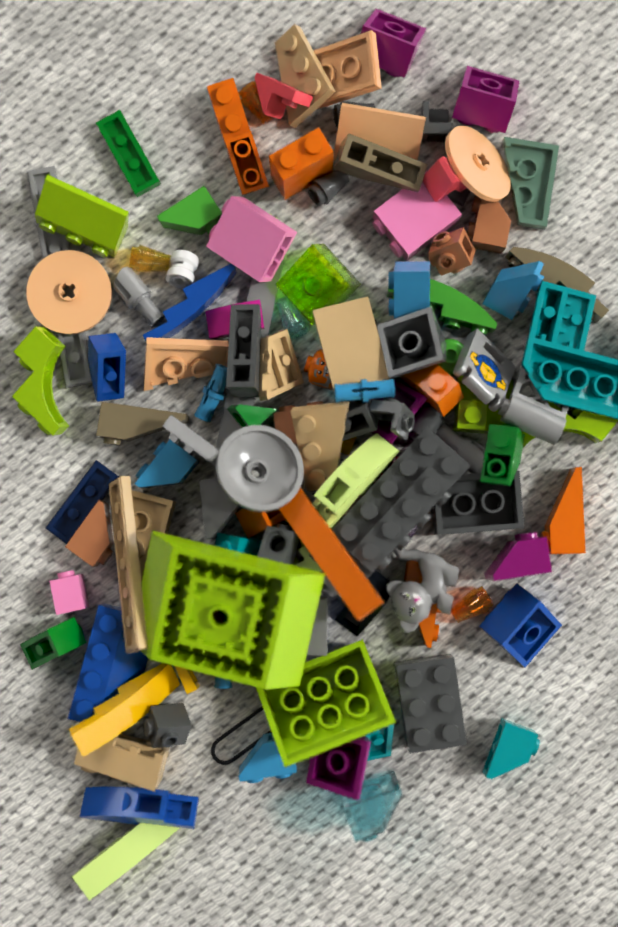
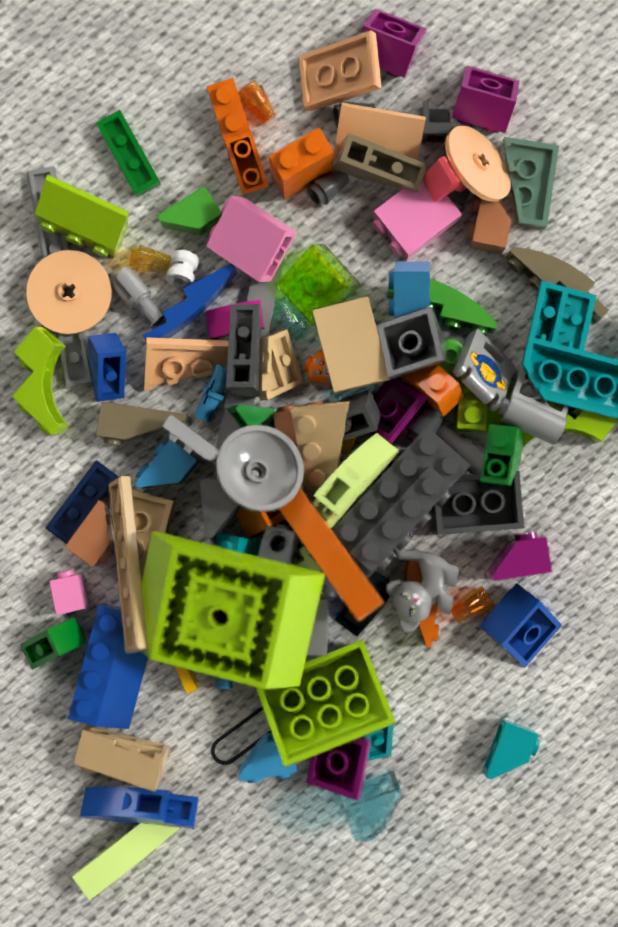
yellow slope [69,663,180,757] -> none
dark grey brick [143,703,192,748] -> none
coral slope [255,72,313,119] -> none
tan wing [275,24,336,128] -> none
dark azure pin [334,379,395,403] -> none
dark grey bracket [369,398,414,440] -> none
dark grey brick [394,654,467,753] -> none
nougat brick [428,227,476,276] -> none
dark azure slope [482,261,544,320] -> none
orange slope [540,467,586,554] -> none

